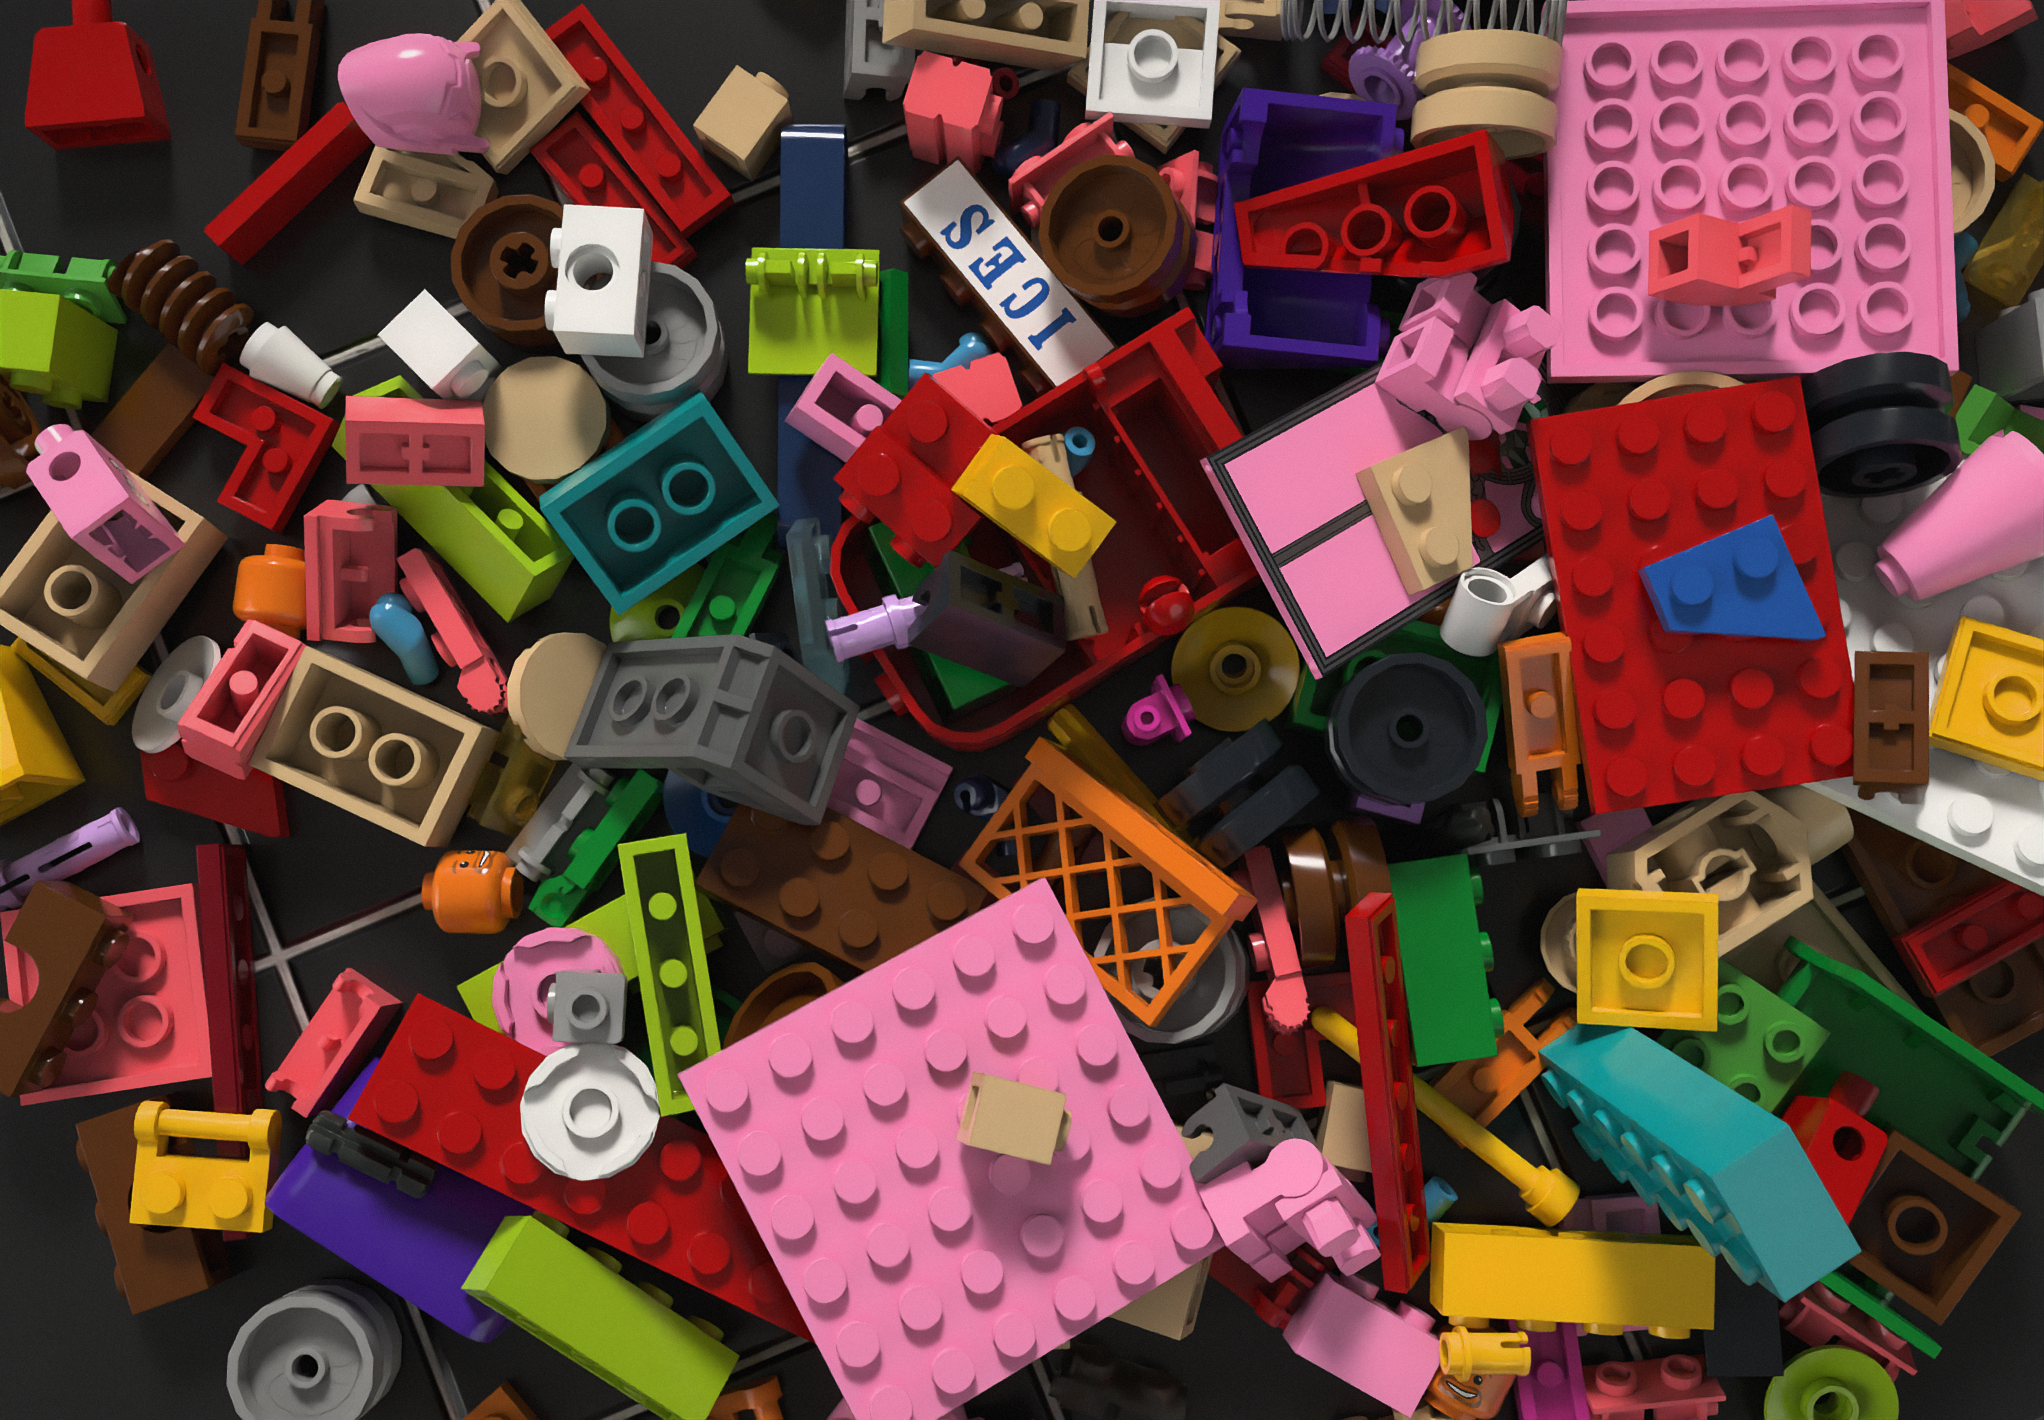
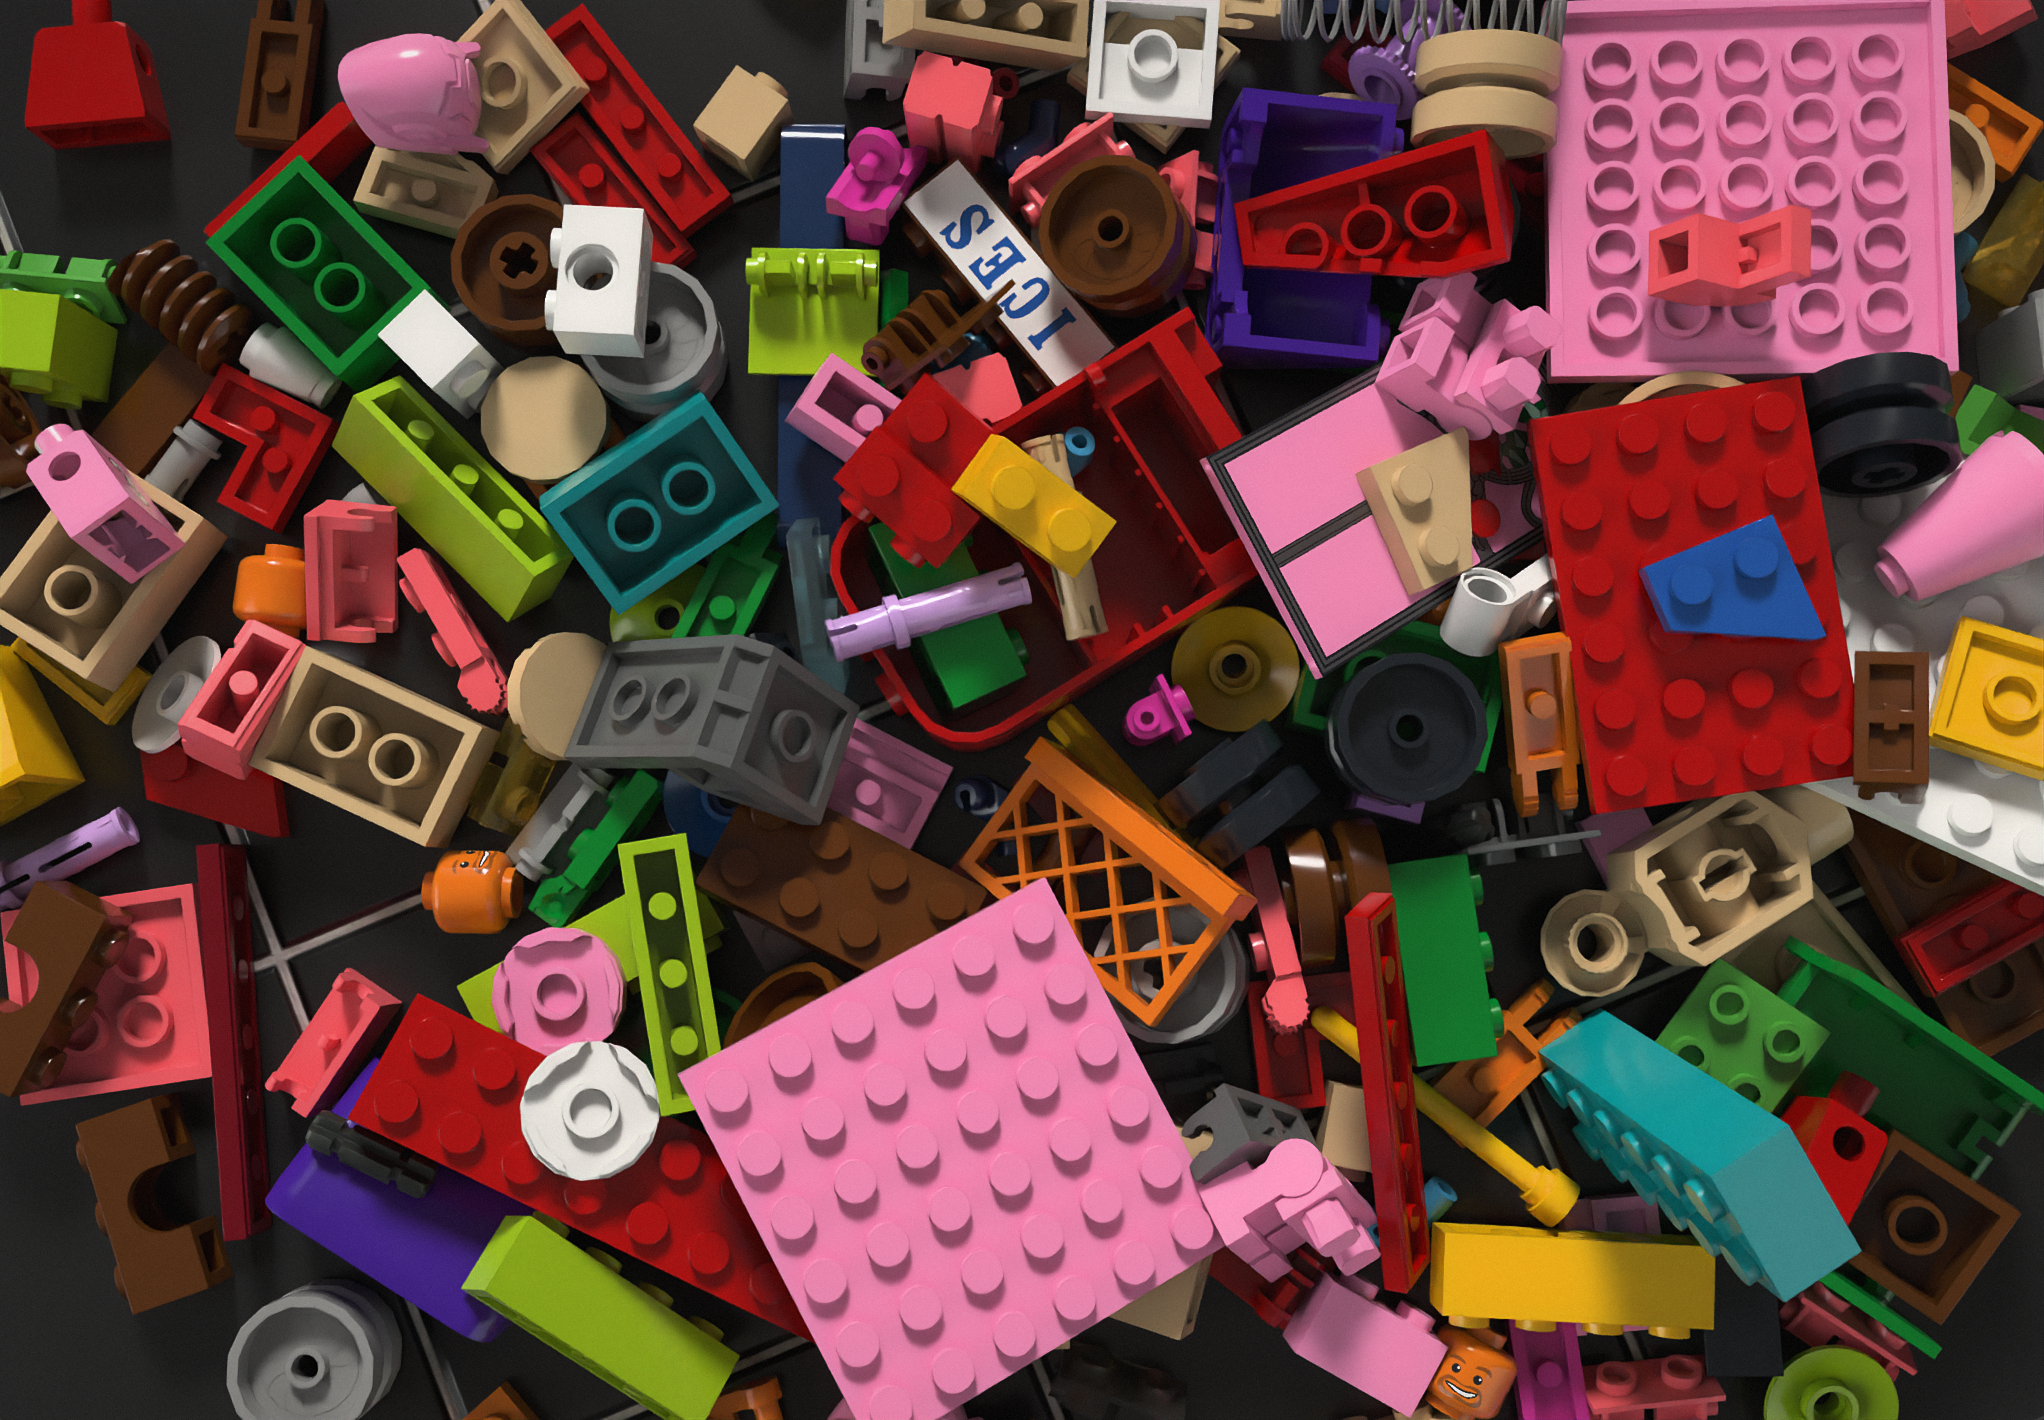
yellow plate [129,1101,282,1233] -> none
coral hinge [345,396,485,487] -> none
dark azure arm [369,592,439,685] -> none
light grey bracket [547,968,627,1044] -> none
black hinge [908,550,1066,688] -> none
tan brick [956,1071,1072,1165] -> none
red hinge [1138,575,1195,635] -> none
yellow pin [1439,1325,1531,1382] -> none
yellow plate [1576,888,1719,1032] -> none
none -> light grey pin [144,419,223,503]
none -> green brick [205,155,452,393]
none -> dark pink hips [826,127,928,245]
none -> reddish brown hinge [861,279,1016,395]

